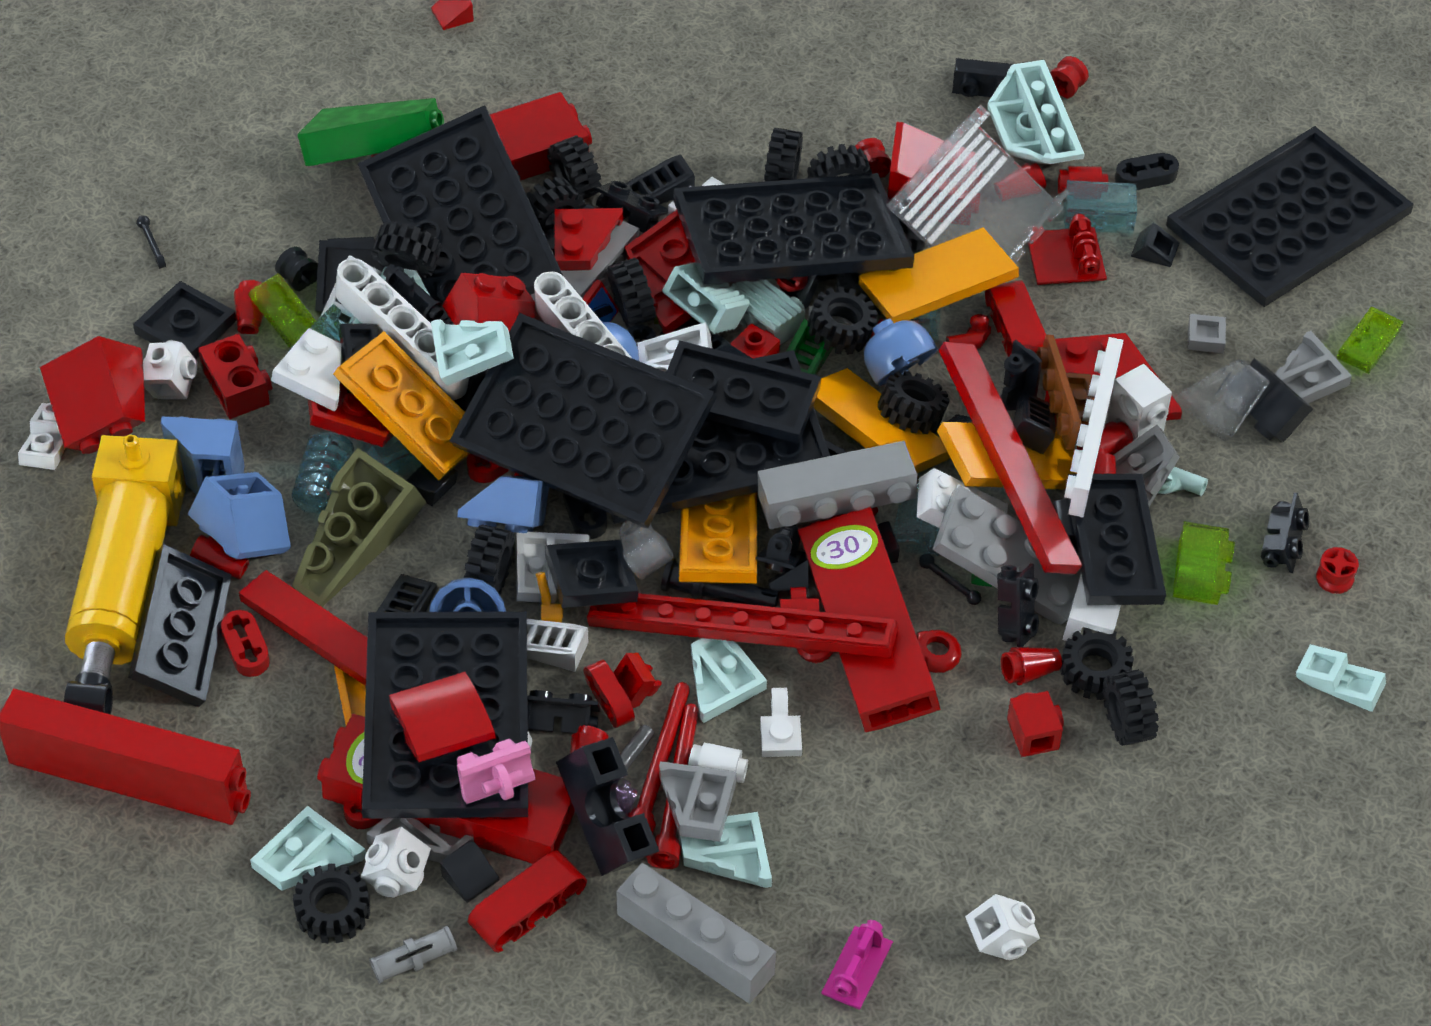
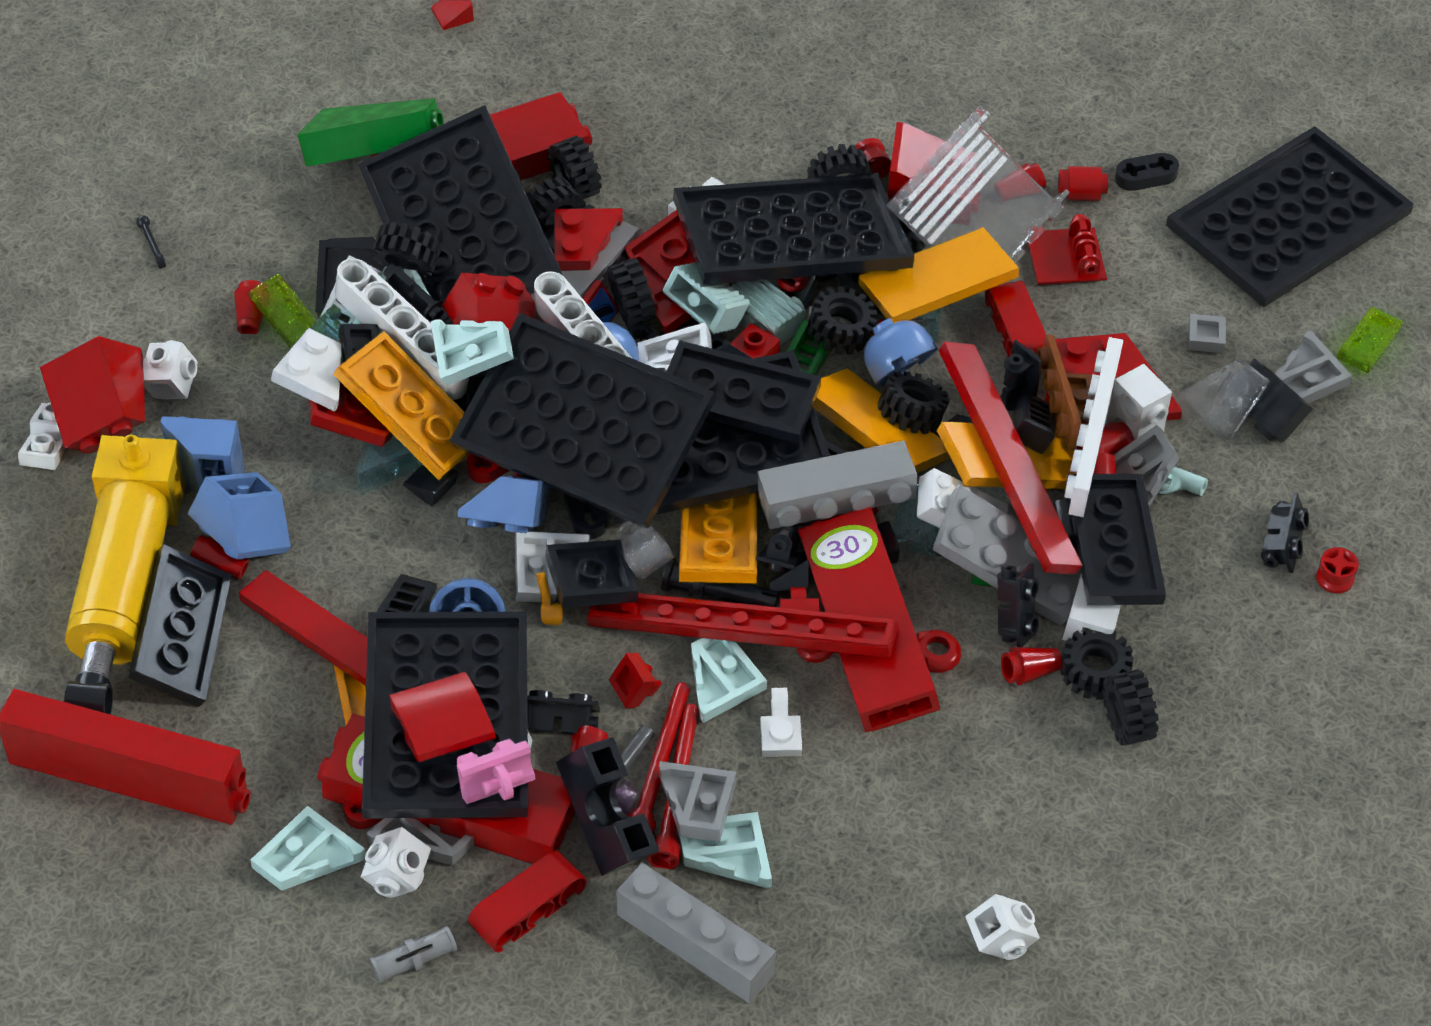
black plate [133,281,237,359] -> none
red brick [198,333,273,420] -> none
red beam [221,610,270,677] -> none
black wheel [275,246,318,292] -> none
clear light blue piece [292,432,354,514] -> none
olive wedge [292,448,426,607] -> none
black tyre [293,864,370,944] -> none
black slope [440,840,499,903] -> none
black tyre [464,524,514,595] -> none
white slope [527,619,589,672] -> none
red beam [583,659,635,728] -> none
black hinge [595,181,668,233] -> none
black slope [626,154,695,204] -> none
white brick [688,742,748,783] -> none
black tyre [764,128,803,181] -> none
dark pink hinge [821,920,893,1010] -> none
black hinge [919,554,982,605] -> none
red arm [946,314,991,349] -> none
black bracket [952,58,1013,97] -> none
light aqua wedge [987,60,1085,164] -> none
red brick [1007,691,1064,757] -> none
red wheel [1050,56,1089,99] -> none
clear light blue hinge [1064,180,1137,234] -> none
black slope [1131,222,1180,267] -> none
clear neon green brick [1172,521,1235,605] -> none
light aqua slope [1296,644,1386,712] -> none

